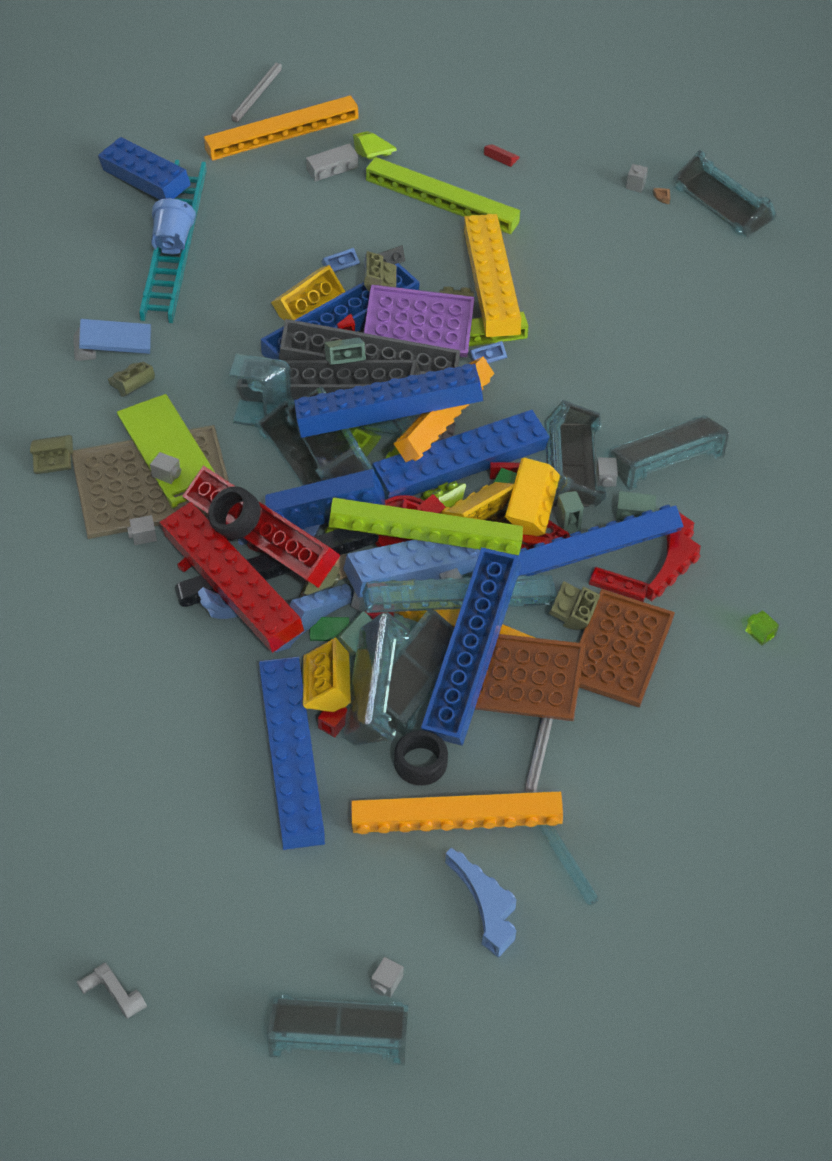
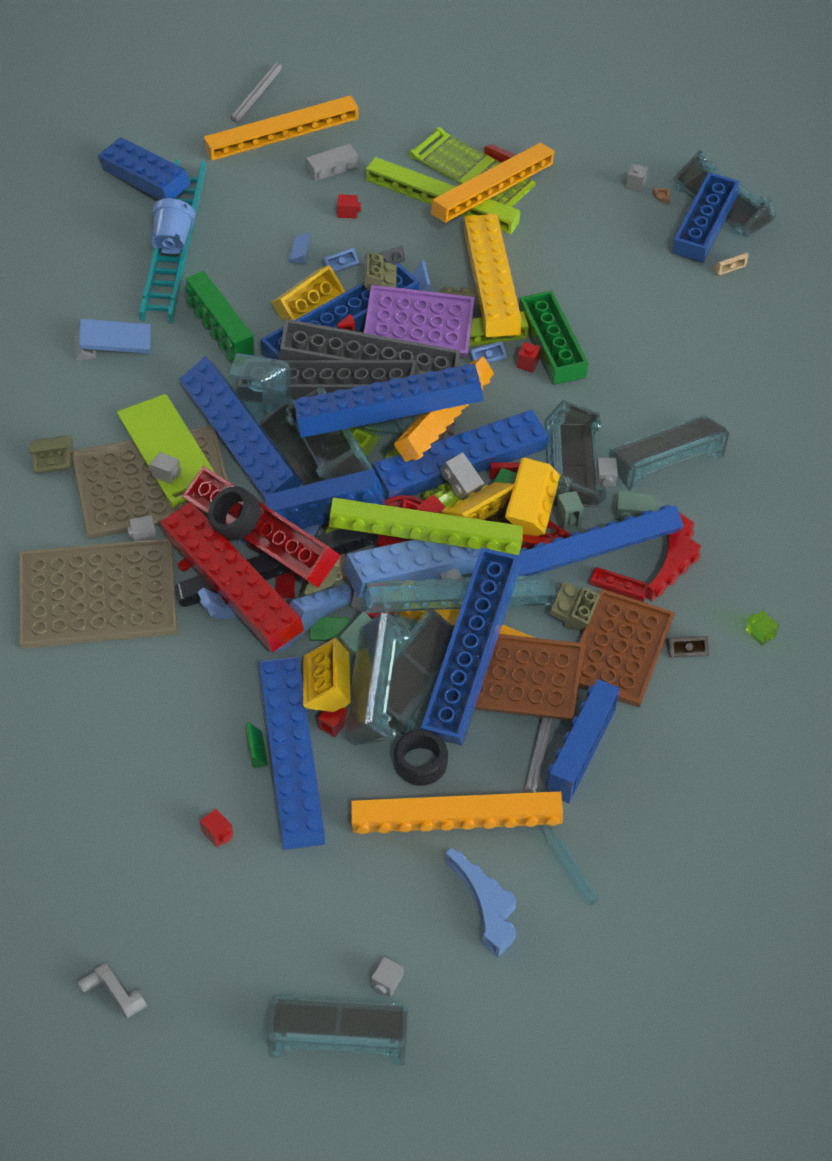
olive brick [108,361,155,397] -> none
sand green brick [324,338,366,365] -> none
lime slope [353,131,397,159] -> none
none -> dark tan tile [19,539,178,649]
none -> blue brick [179,356,303,498]
none -> green brick [185,271,255,367]
none -> red brick [200,809,233,847]
none -> green slope [246,723,268,768]
none -> red slope [276,571,295,599]
none -> medium blue slope [289,232,311,264]
none -> red brick [337,194,361,219]
none -> lime flag [408,127,536,207]
none -> medium blue slope [412,261,431,292]
none -> light orange brick [431,142,555,223]
none -> light grey brick [440,452,484,499]
none -> red brick [517,342,541,373]
none -> green brick [519,290,588,385]
none -> blue brick [545,679,620,804]
none -> dark brown slope [667,636,709,658]
none -> blue brick [672,172,740,262]
none -> tan slope [712,253,749,276]

